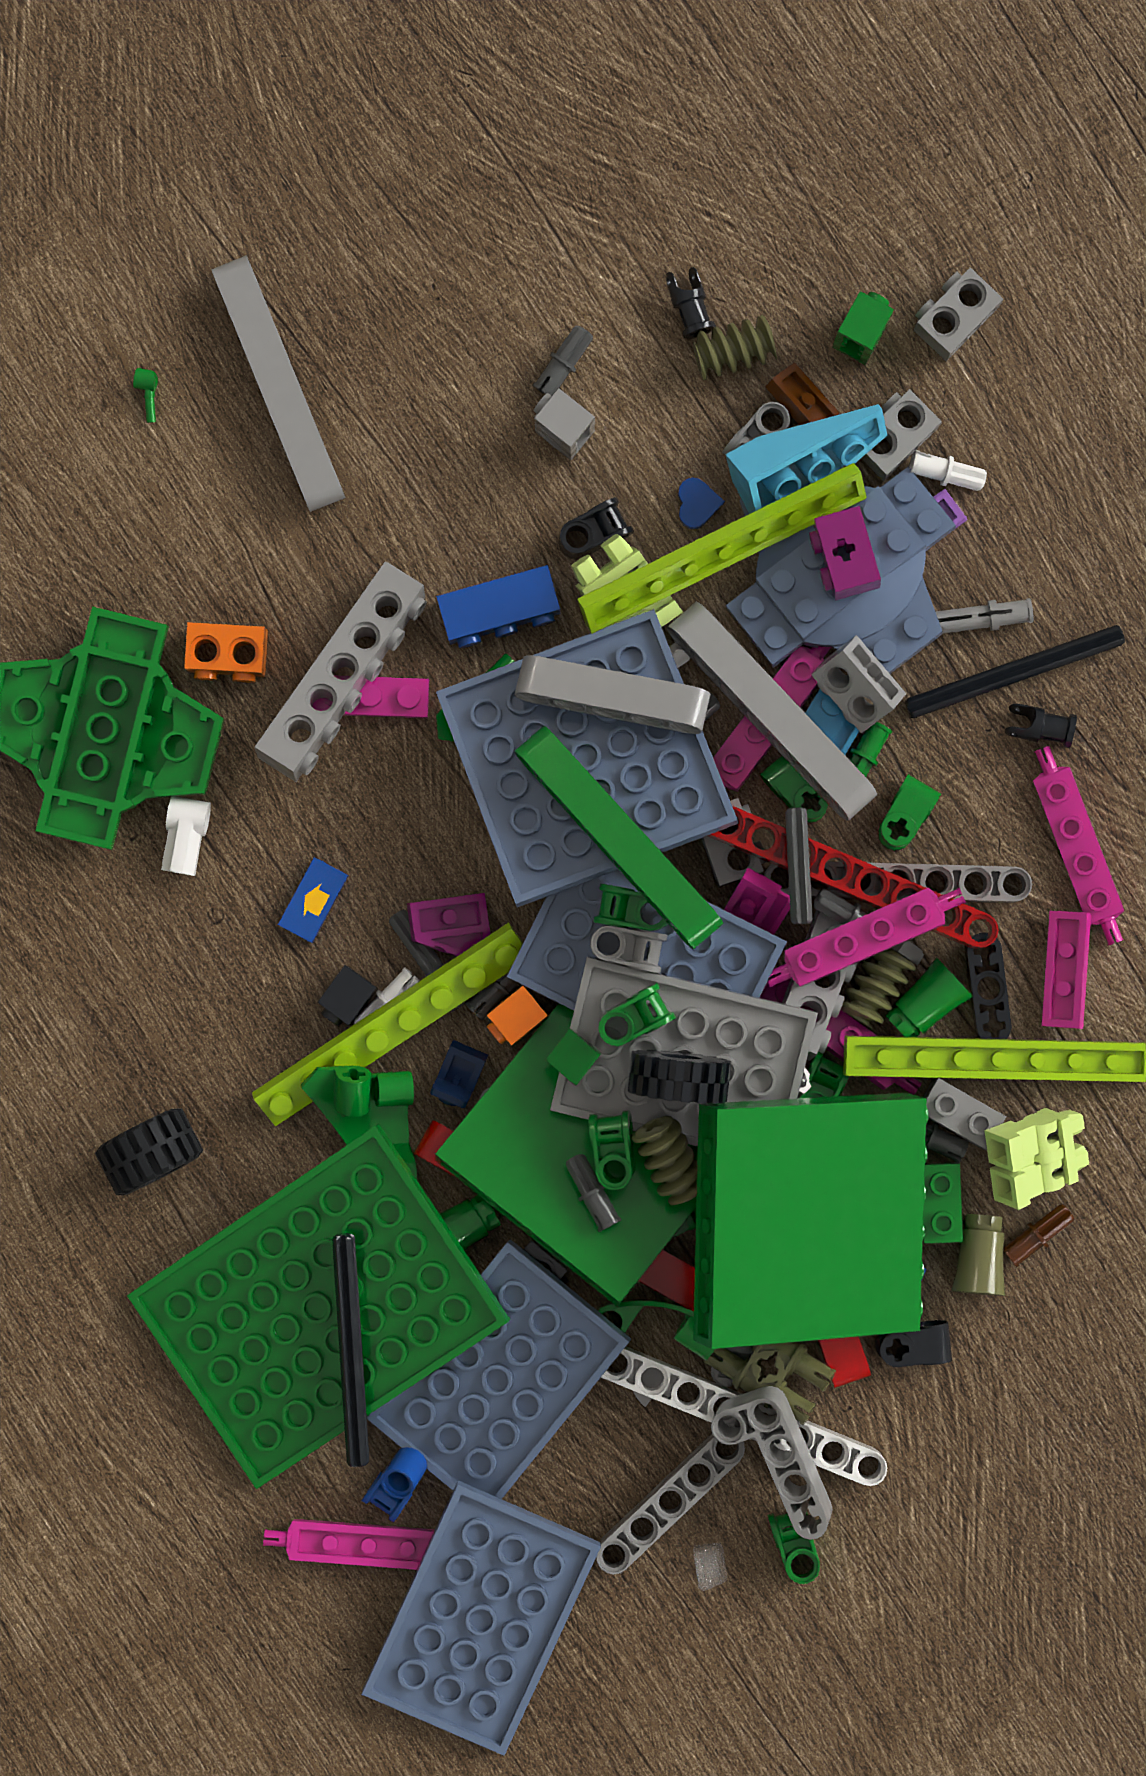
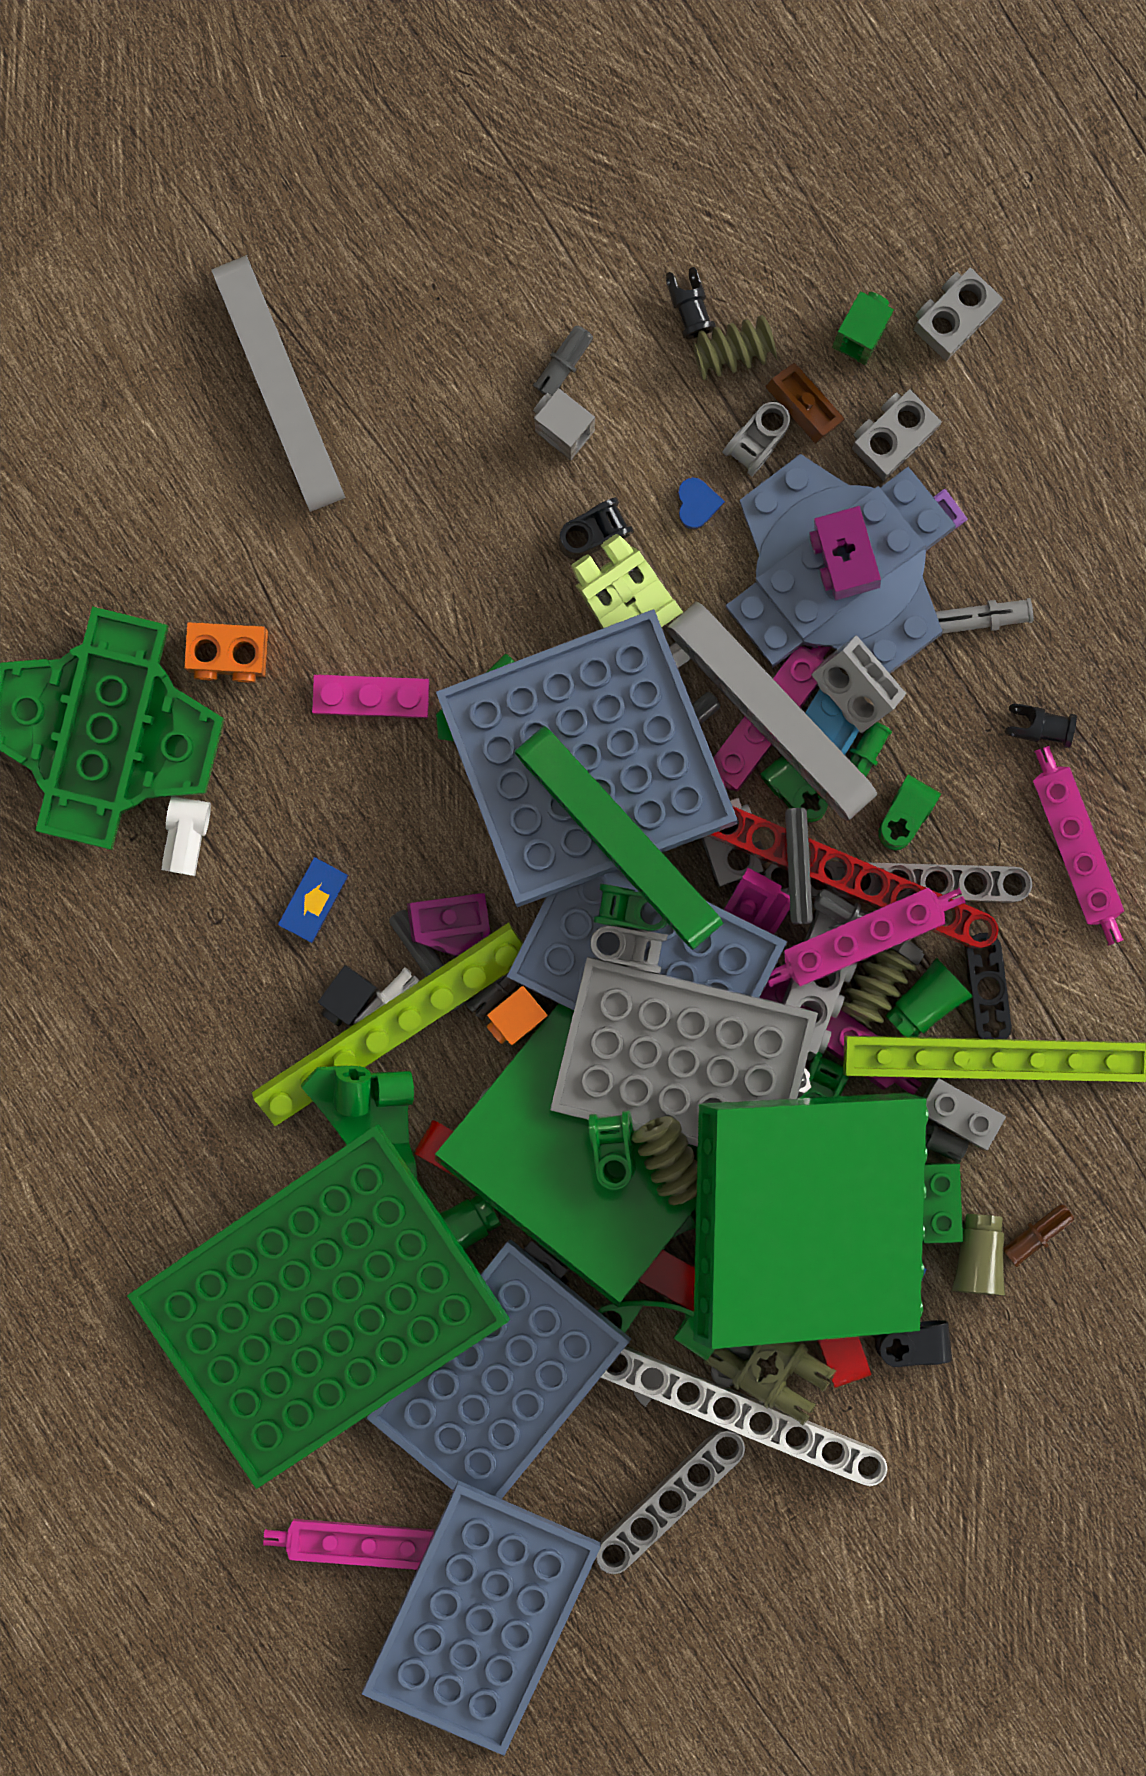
black tyre [95,1108,203,1195] -> none
green hand [133,368,158,423] -> none
light grey brick [255,561,427,782] -> none
black axle [332,1233,369,1467] -> none
blue piece [361,1447,427,1523] -> none
dark blue bracket [430,1040,488,1108] -> none
blue brick [436,565,561,648] -> none
light grey beam [514,655,711,734] -> none
green slope [546,1029,601,1086] -> none
dark grey axle [566,1154,621,1232] -> none
lime plate [577,463,867,634] -> none
green piece [598,982,676,1046] -> none
black bush [628,1050,731,1104] -> none
clear slope [693,1543,727,1591] -> none
light grey beam [711,1386,833,1540] -> none
medium azure wedge [725,404,887,514] -> none
green piece [767,1512,820,1584] -> none
black axle [905,625,1125,718] -> none
white axle [909,450,987,491] -> none
yellowish green hips [984,1108,1089,1210] -> none
dark pink plate [1042,911,1091,1029] -> none

